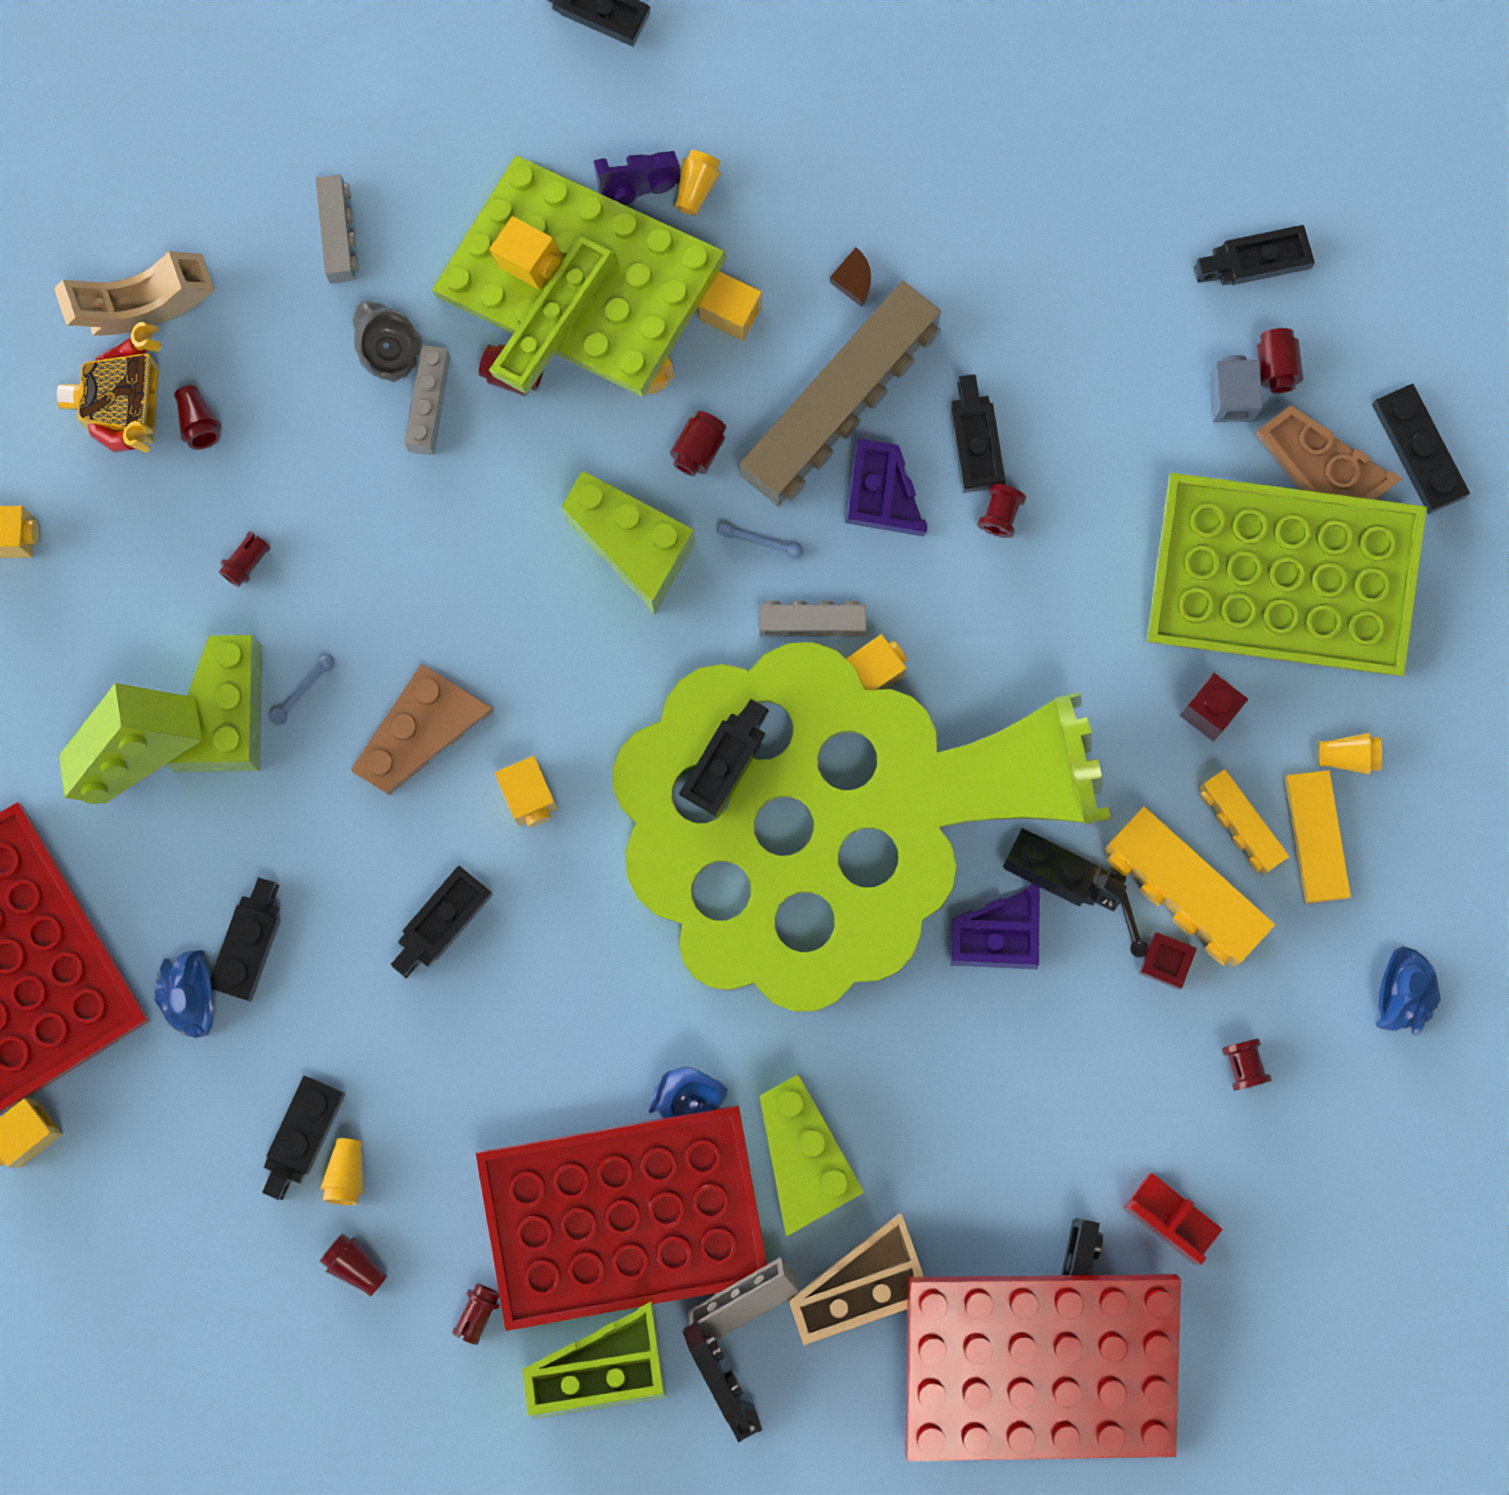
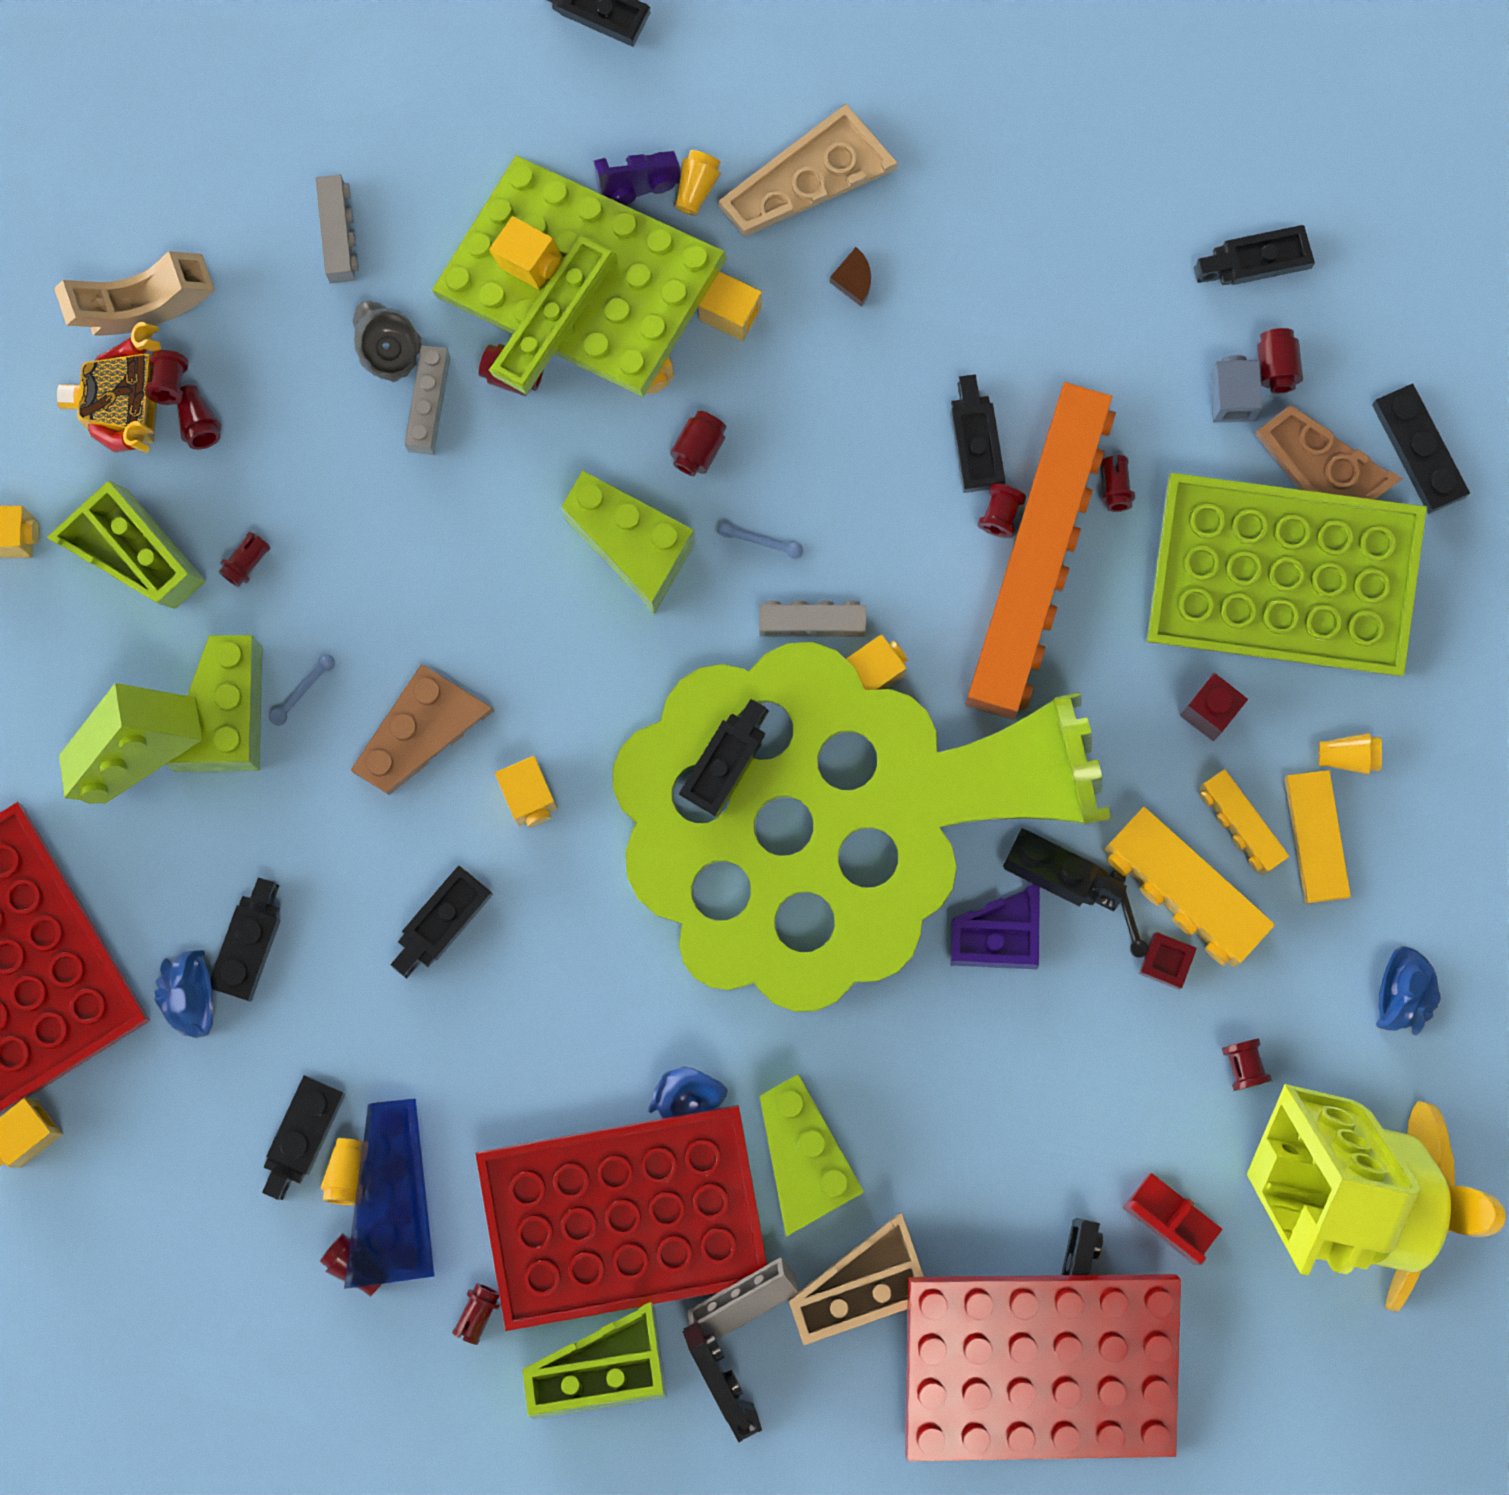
dark tan brick [739,280,941,507] -> none
dark purple wing [845,438,928,536] -> none
none -> lime wedge [46,480,206,609]
none -> dark red bush [145,350,189,405]
none -> clear blue wing [344,1098,435,1289]
none -> tan wing [718,104,898,237]
none -> orange brick [965,382,1116,720]
none -> dark red pin [1101,455,1136,512]
none -> neon yellow brick [1247,1084,1506,1312]

